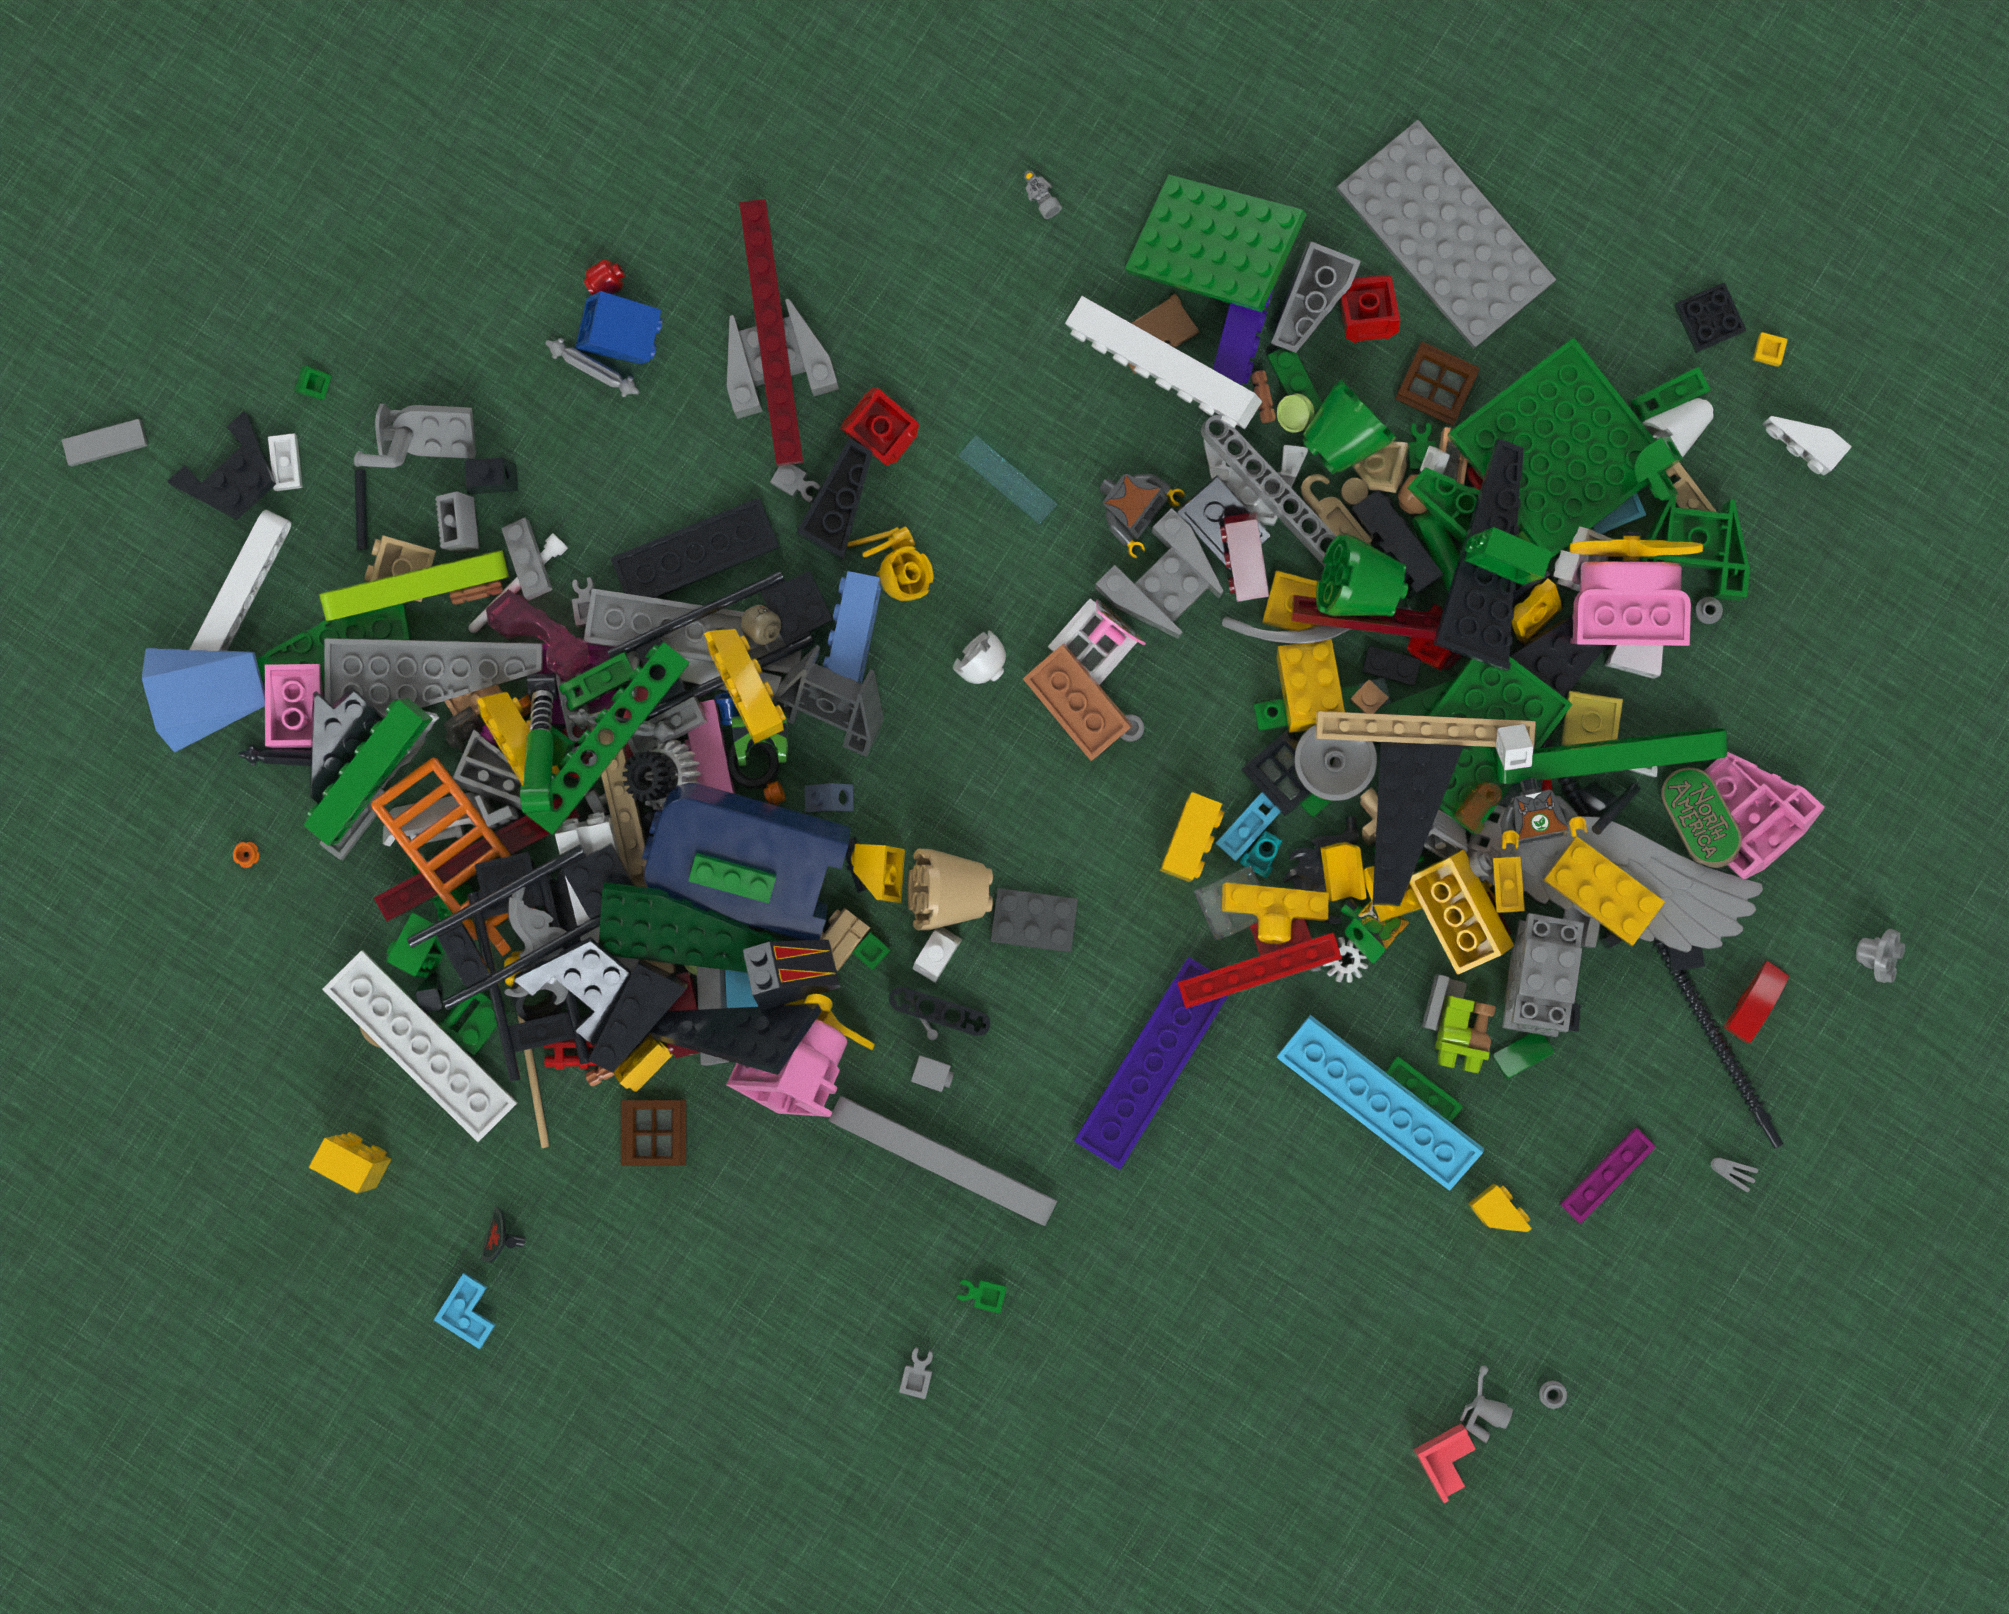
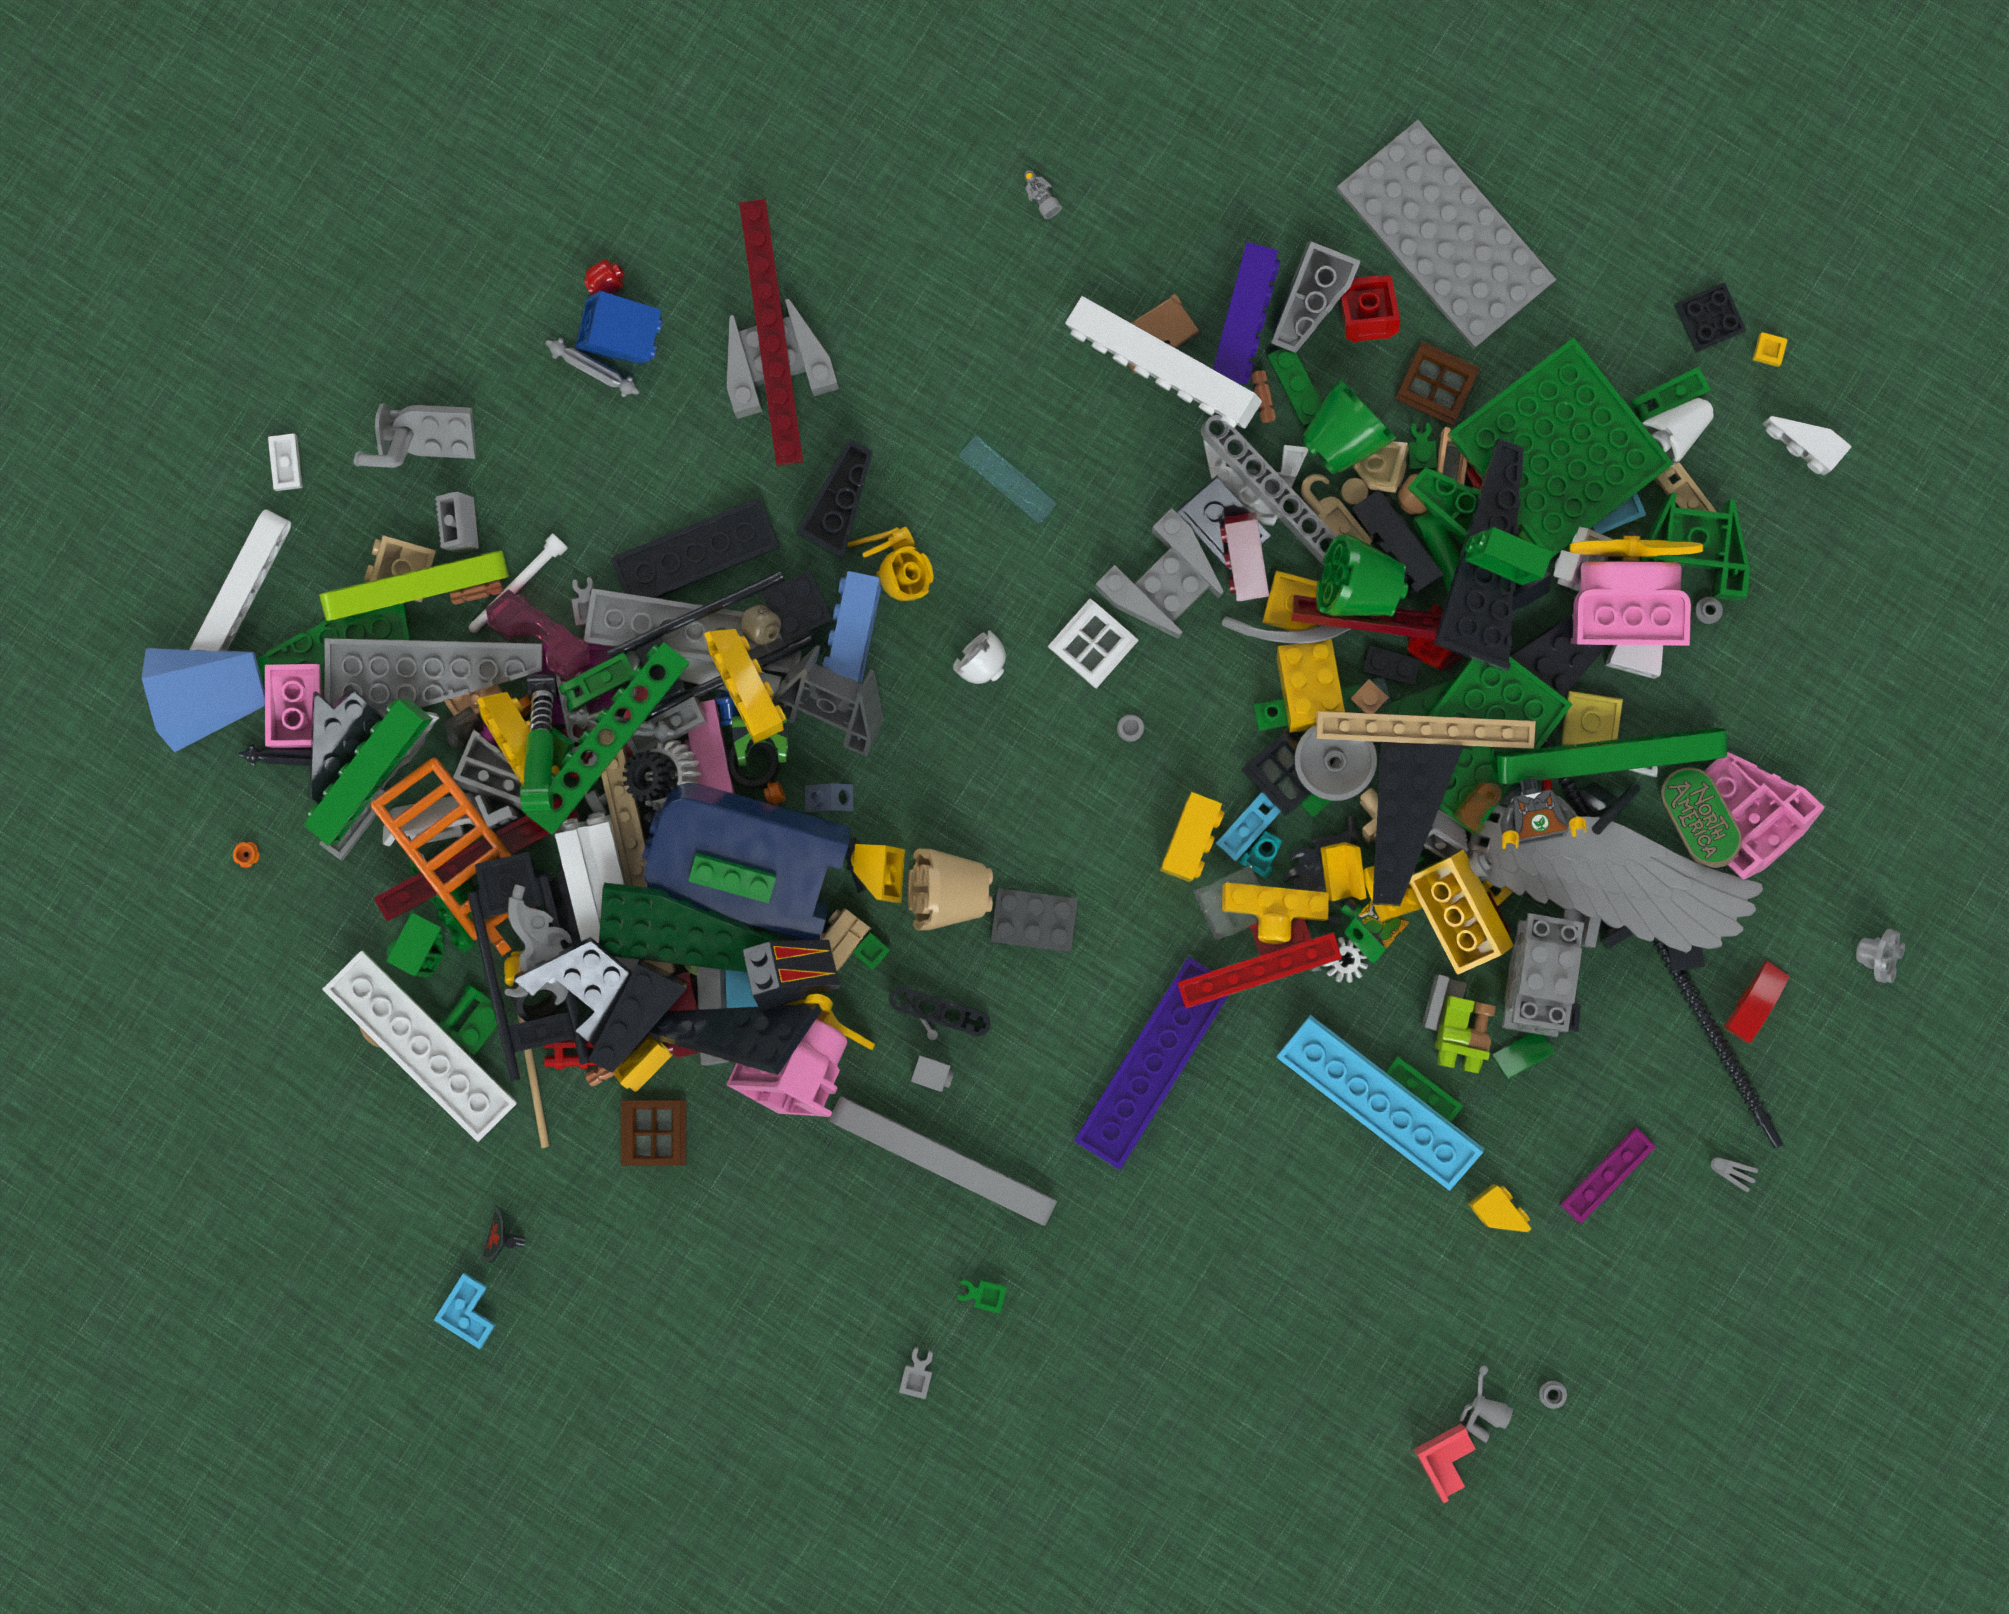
light grey tile [62,419,148,467] -> none
black wing [167,411,276,520] -> none
green slope [294,366,332,400] -> none
yellow brick [309,1132,392,1194] -> none
black bar [355,469,368,550] -> none
black plate [407,843,635,1010] -> none
black slope [416,972,443,1012] -> none
black torso [465,458,518,494] -> none
light grey plate [501,518,552,601] -> none
light grey plate [770,464,821,503] -> none
red slope [840,387,919,466] -> none
white torso [913,927,962,983] -> none
nougat plate [1023,644,1133,761] -> none
bright pink shield [1088,599,1146,646] -> none
dark grey torso [1100,474,1185,558] -> none
green plate [1125,174,1307,312] -> none
yellowish green piece [1277,394,1315,433] -> none
white tile [1420,446,1450,474] -> none
yellow plate [1493,856,1525,913] -> none
white brick [1496,724,1533,770] -> none
yellow plate [1511,579,1563,645] -> none
yellow plate [1543,836,1665,946] -> none
green brick [1635,436,1683,501] -> none

